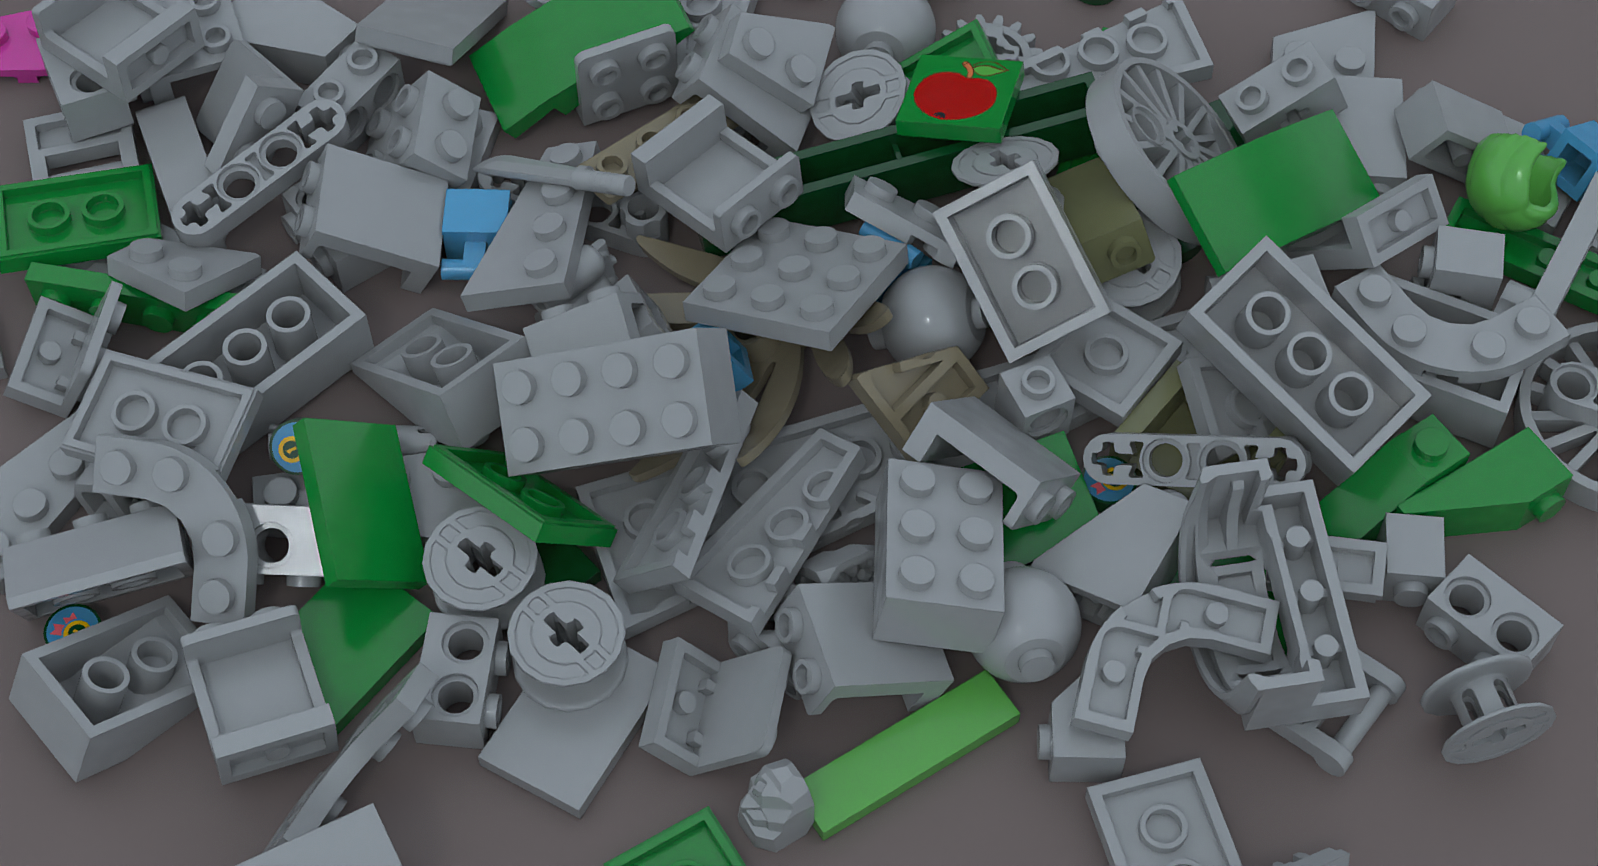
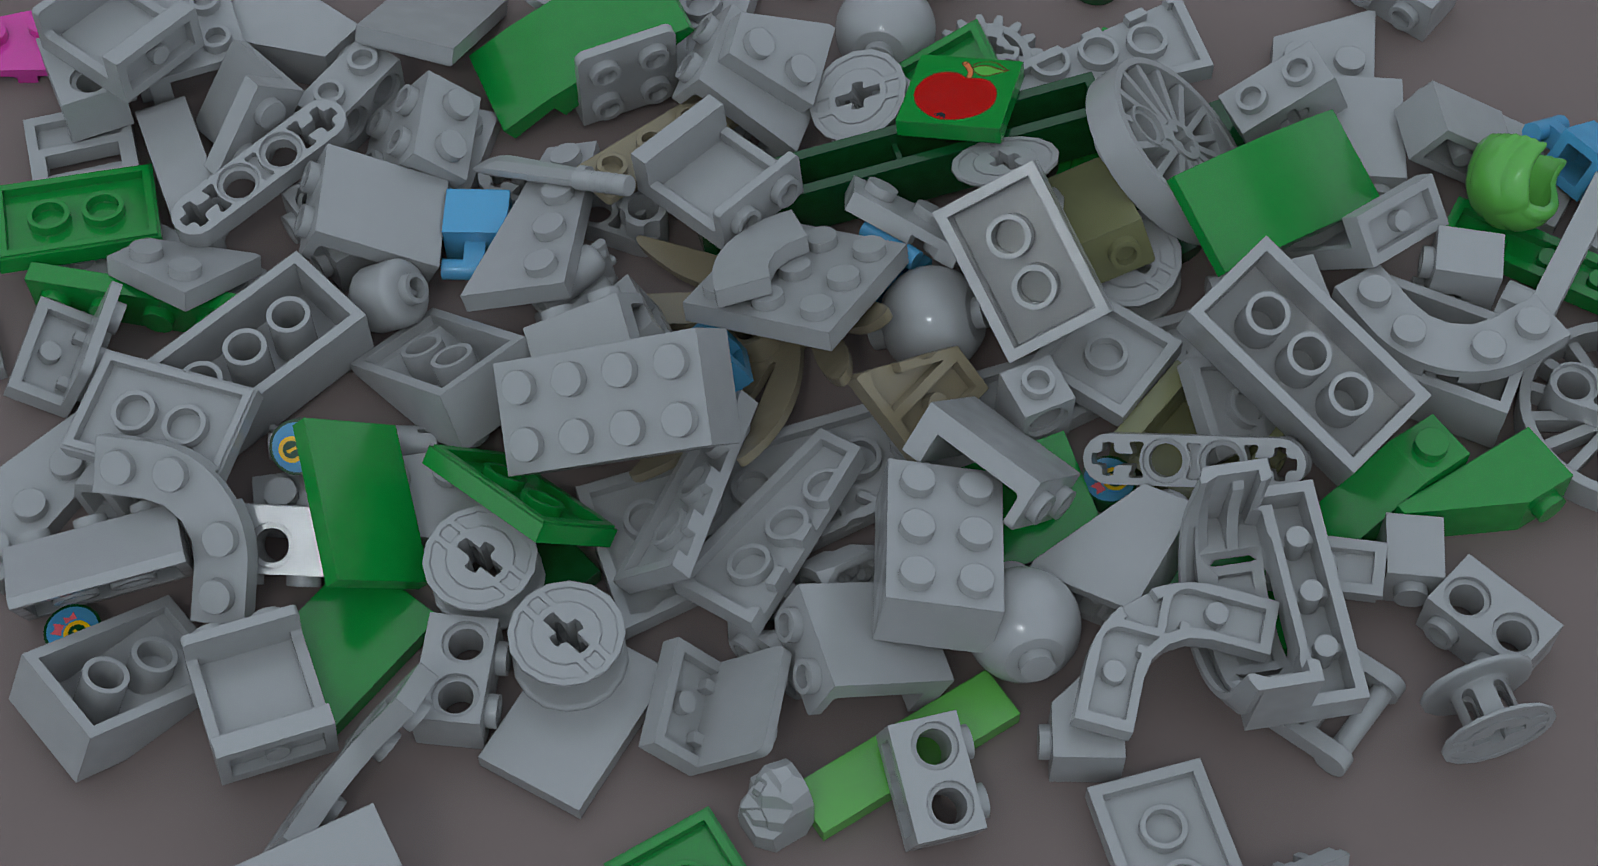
none -> light grey head [348,258,429,334]
none -> light grey tile [712,209,810,308]
none -> light grey brick [876,710,990,852]

